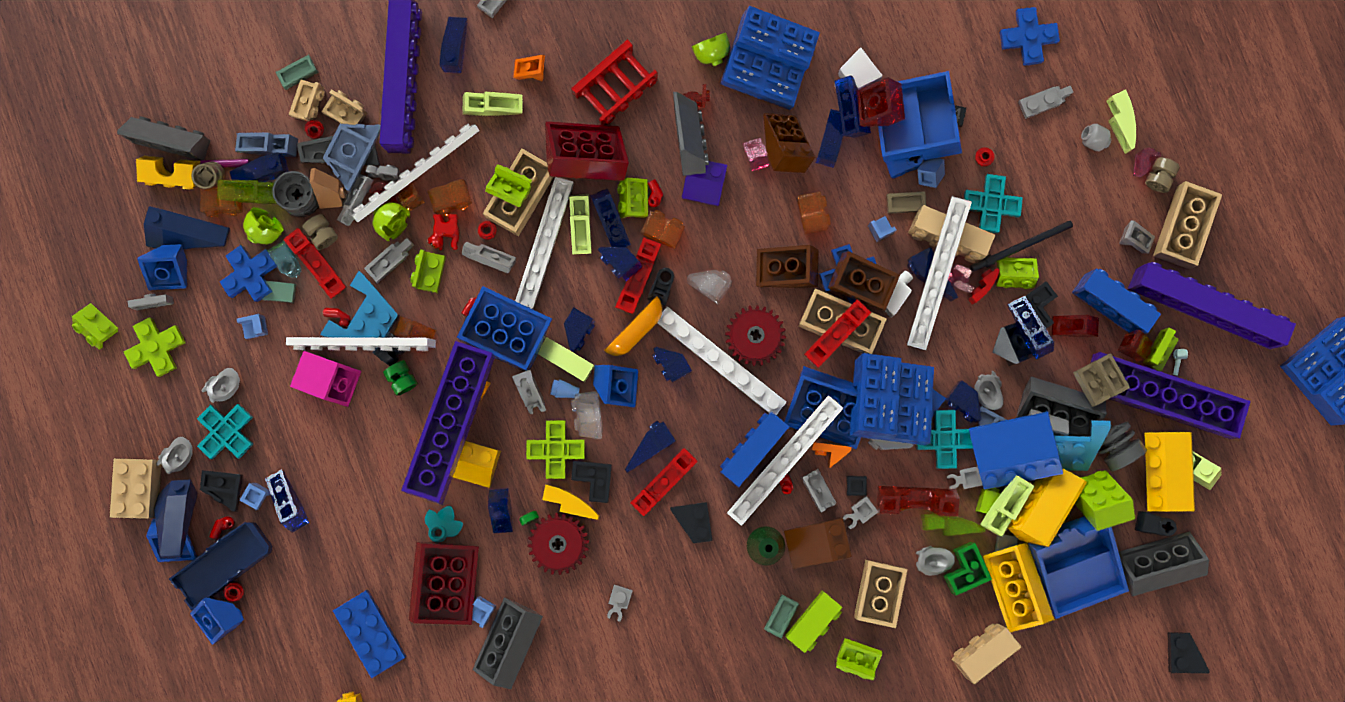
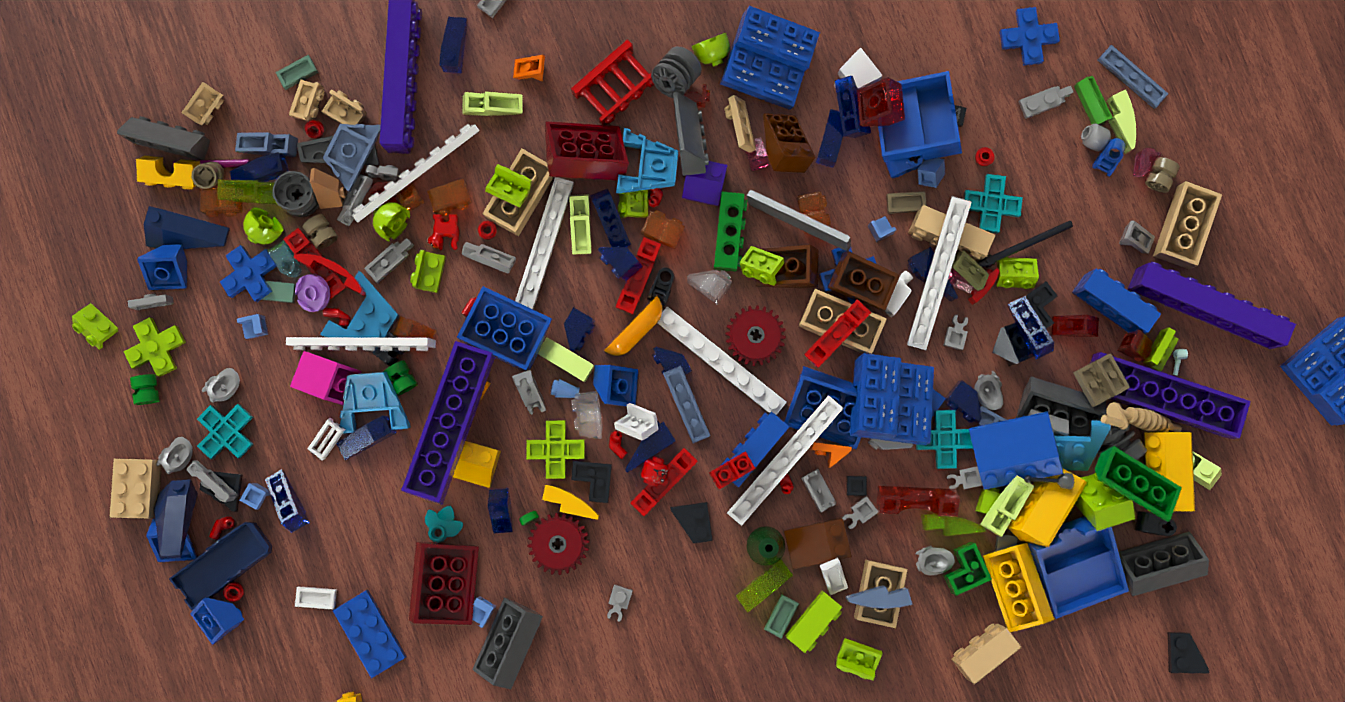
none -> green wheel [130,374,160,405]
none -> tan bracket [181,82,224,126]
none -> light grey hinge [186,460,238,502]
none -> red slope [293,254,366,296]
none -> medium lavender tile [295,274,330,312]
none -> white tile [295,586,337,610]
none -> white tile [307,418,346,460]
none -> clear blue slope [336,415,396,460]
none -> dark azure wing [339,372,411,434]
none -> red arm [609,430,628,460]
none -> white bracket [614,403,659,440]
none -> dark azure wing [616,128,678,193]
none -> red head [641,456,668,487]
none -> dark grey wheel [651,46,702,98]
none -> sand blue tile [663,366,710,443]
none -> red slope [709,451,756,490]
none -> green brick [714,191,748,272]
none -> tan hinge [724,95,756,153]
none -> clear neon green slope [735,560,793,612]
none -> lime bracket [739,246,785,286]
none -> dark grey tile [747,190,851,251]
none -> white tile [820,558,848,595]
none -> sand blue slope [845,585,913,608]
none -> light grey plate [943,315,968,351]
none -> olive panel [952,250,989,291]
none -> hinge [1024,473,1074,489]
none -> bright green piece [1074,76,1113,125]
none -> blue piece [1092,138,1125,177]
none -> green slope [1095,446,1182,522]
none -> sand blue tile [1097,45,1169,109]
none -> tan piece [1101,402,1182,432]

